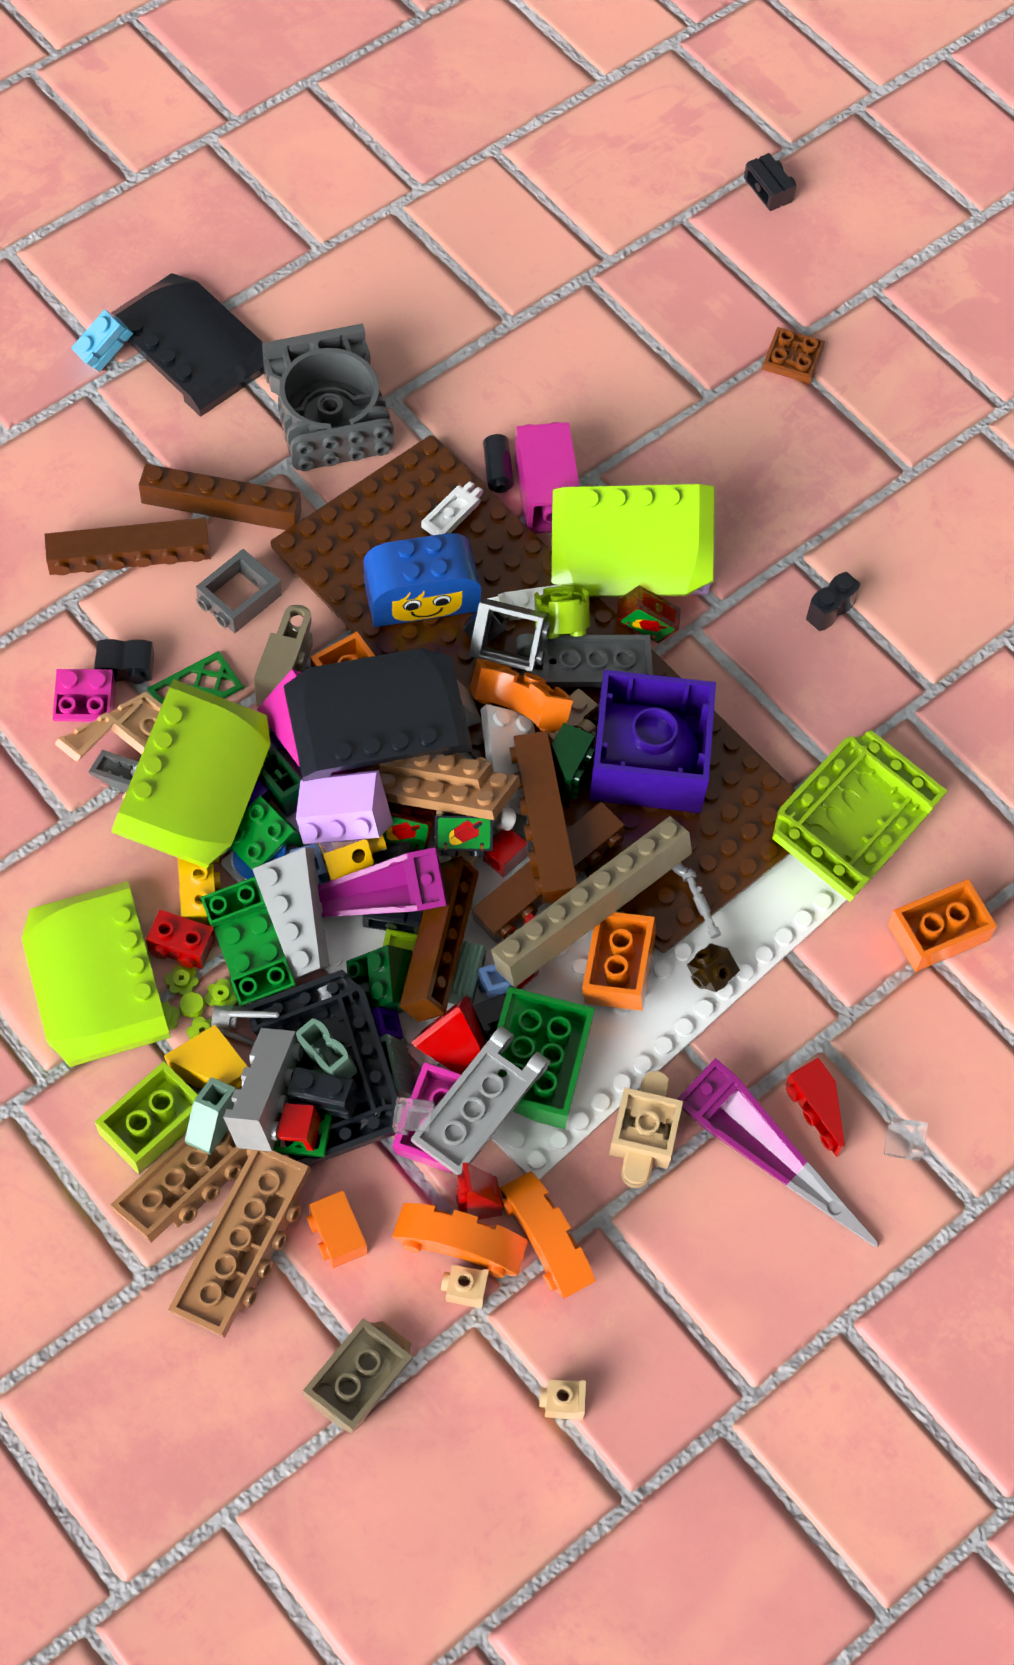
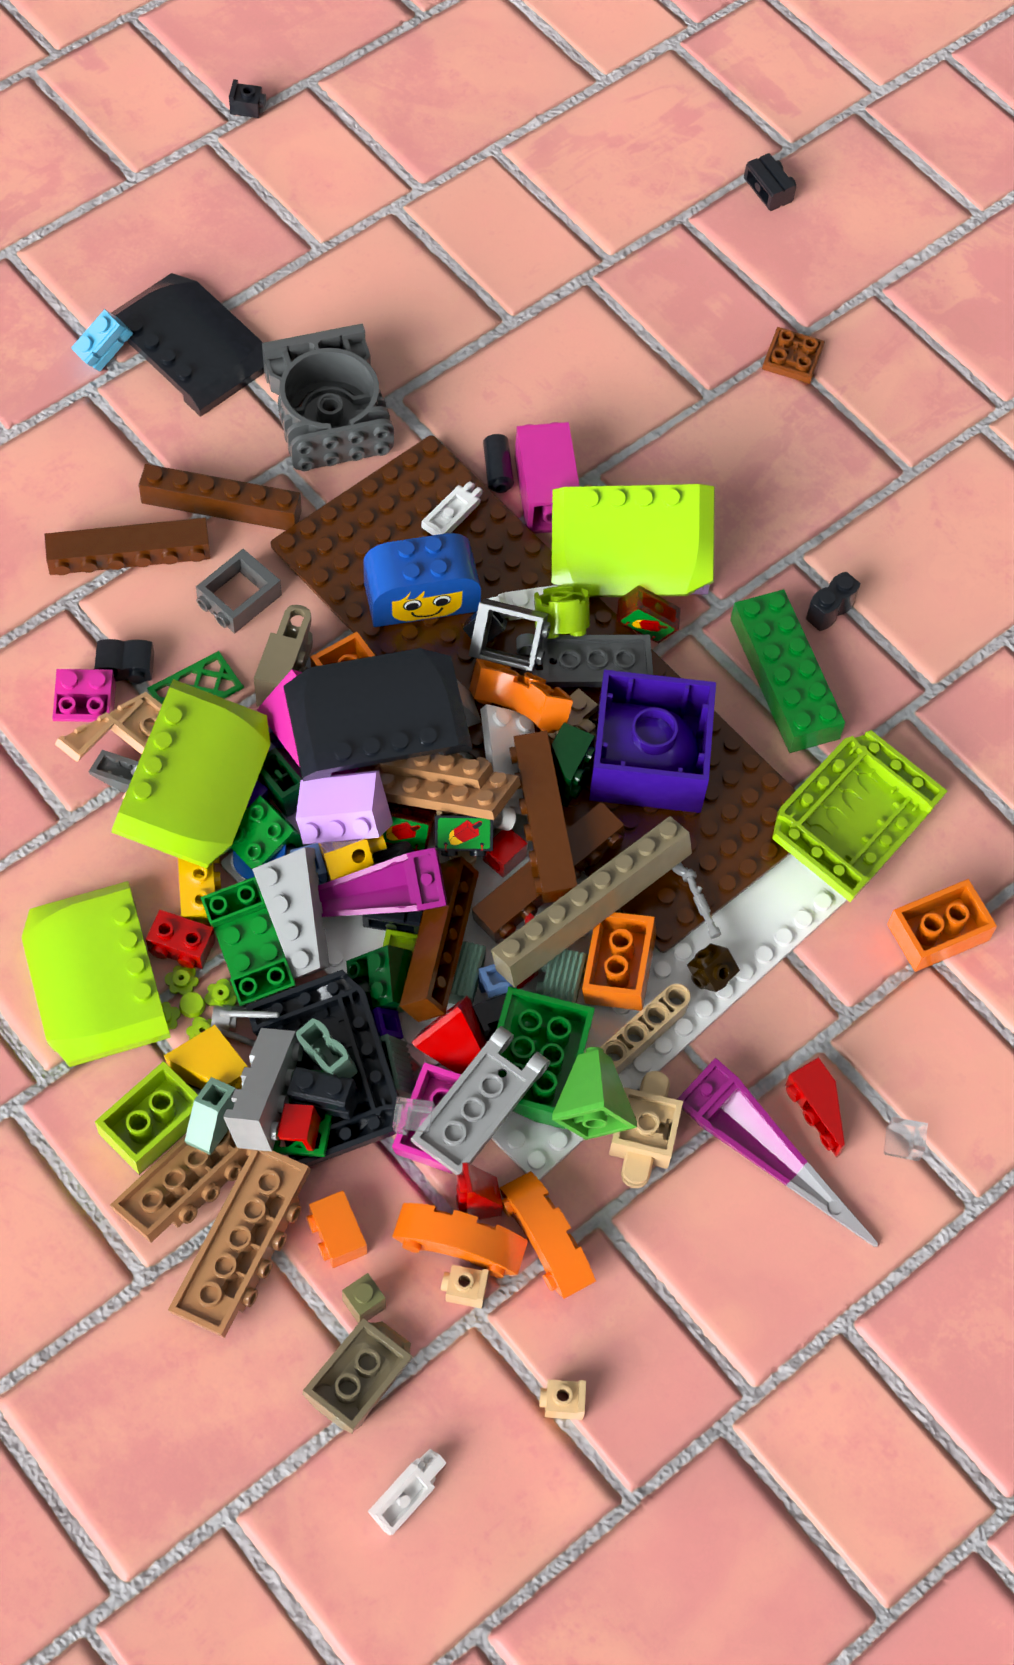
none -> black brick [229,79,266,118]
none -> olive brick [342,1273,386,1324]
none -> white hinge [368,1449,446,1536]
none -> sand green brick [535,948,587,1003]
none -> bright green slope [552,1047,637,1140]
none -> tan beam [600,983,691,1074]
none -> green brick [730,589,845,753]

